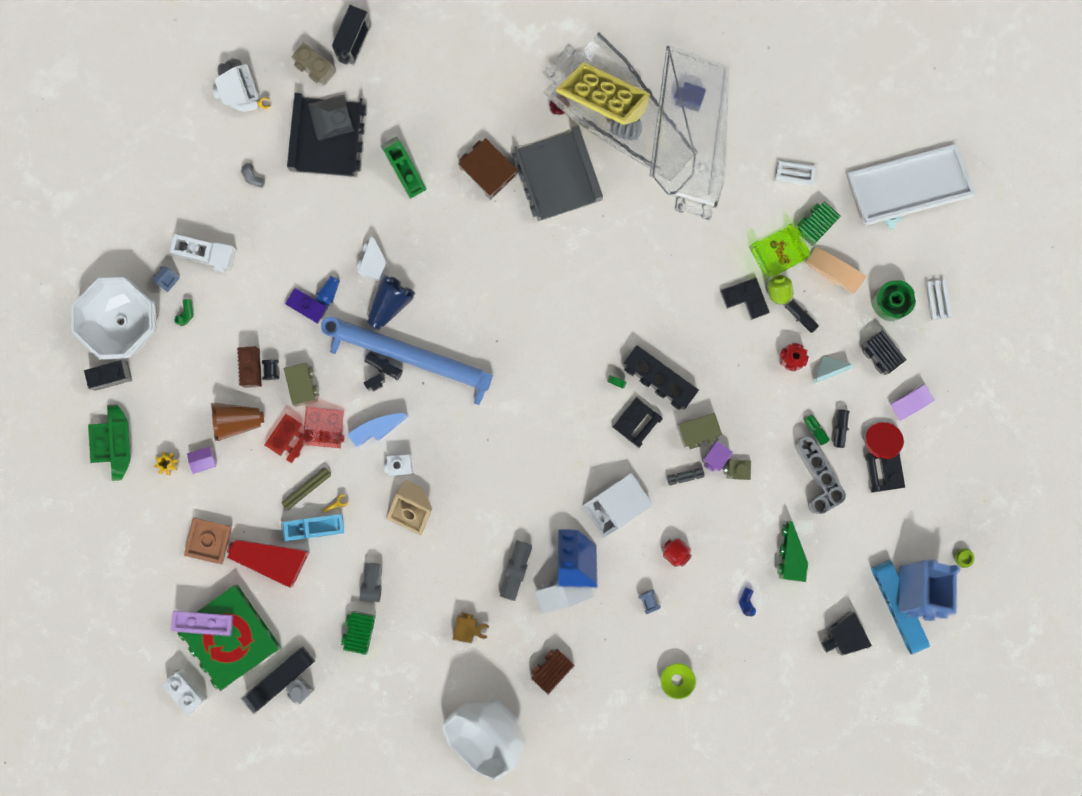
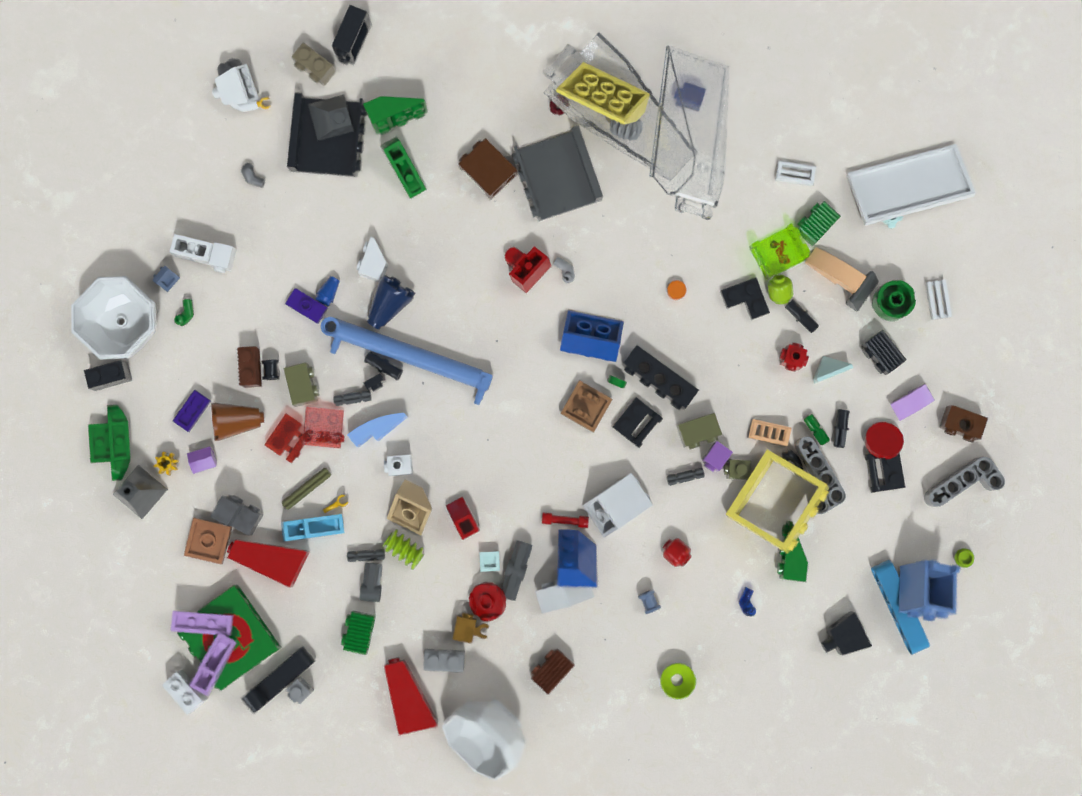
none -> dark grey slope [113,465,168,519]
none -> dark purple plate [173,390,211,432]
none -> lavender slope [189,633,237,696]
none -> flat silver brick [210,495,263,536]
none -> dark grey axle [333,391,371,406]
none -> dark grey axle [347,549,385,562]
none -> green slope [363,96,428,135]
none -> lime piece [382,529,424,570]
none -> red slope [384,657,438,735]
none -> light grey brick [424,649,465,672]
none -> red slope [445,497,480,540]
none -> red tile [469,582,506,621]
none -> light aqua plate [480,551,500,572]
none -> red brick [504,246,551,293]
none -> red bar [542,512,589,528]
none -> light grey arm [553,257,575,283]
none -> blue slope [560,310,624,362]
none -> medium nougat plate [560,380,613,433]
none -> orange tile [667,280,686,300]
none -> light yellow window [726,449,829,554]
none -> light nougat slope [748,419,792,447]
none -> black arm [781,450,804,471]
none -> dark grey slope [846,271,878,311]
none -> light grey beam [924,457,1005,507]
none -> reddish brown brick [939,405,988,442]

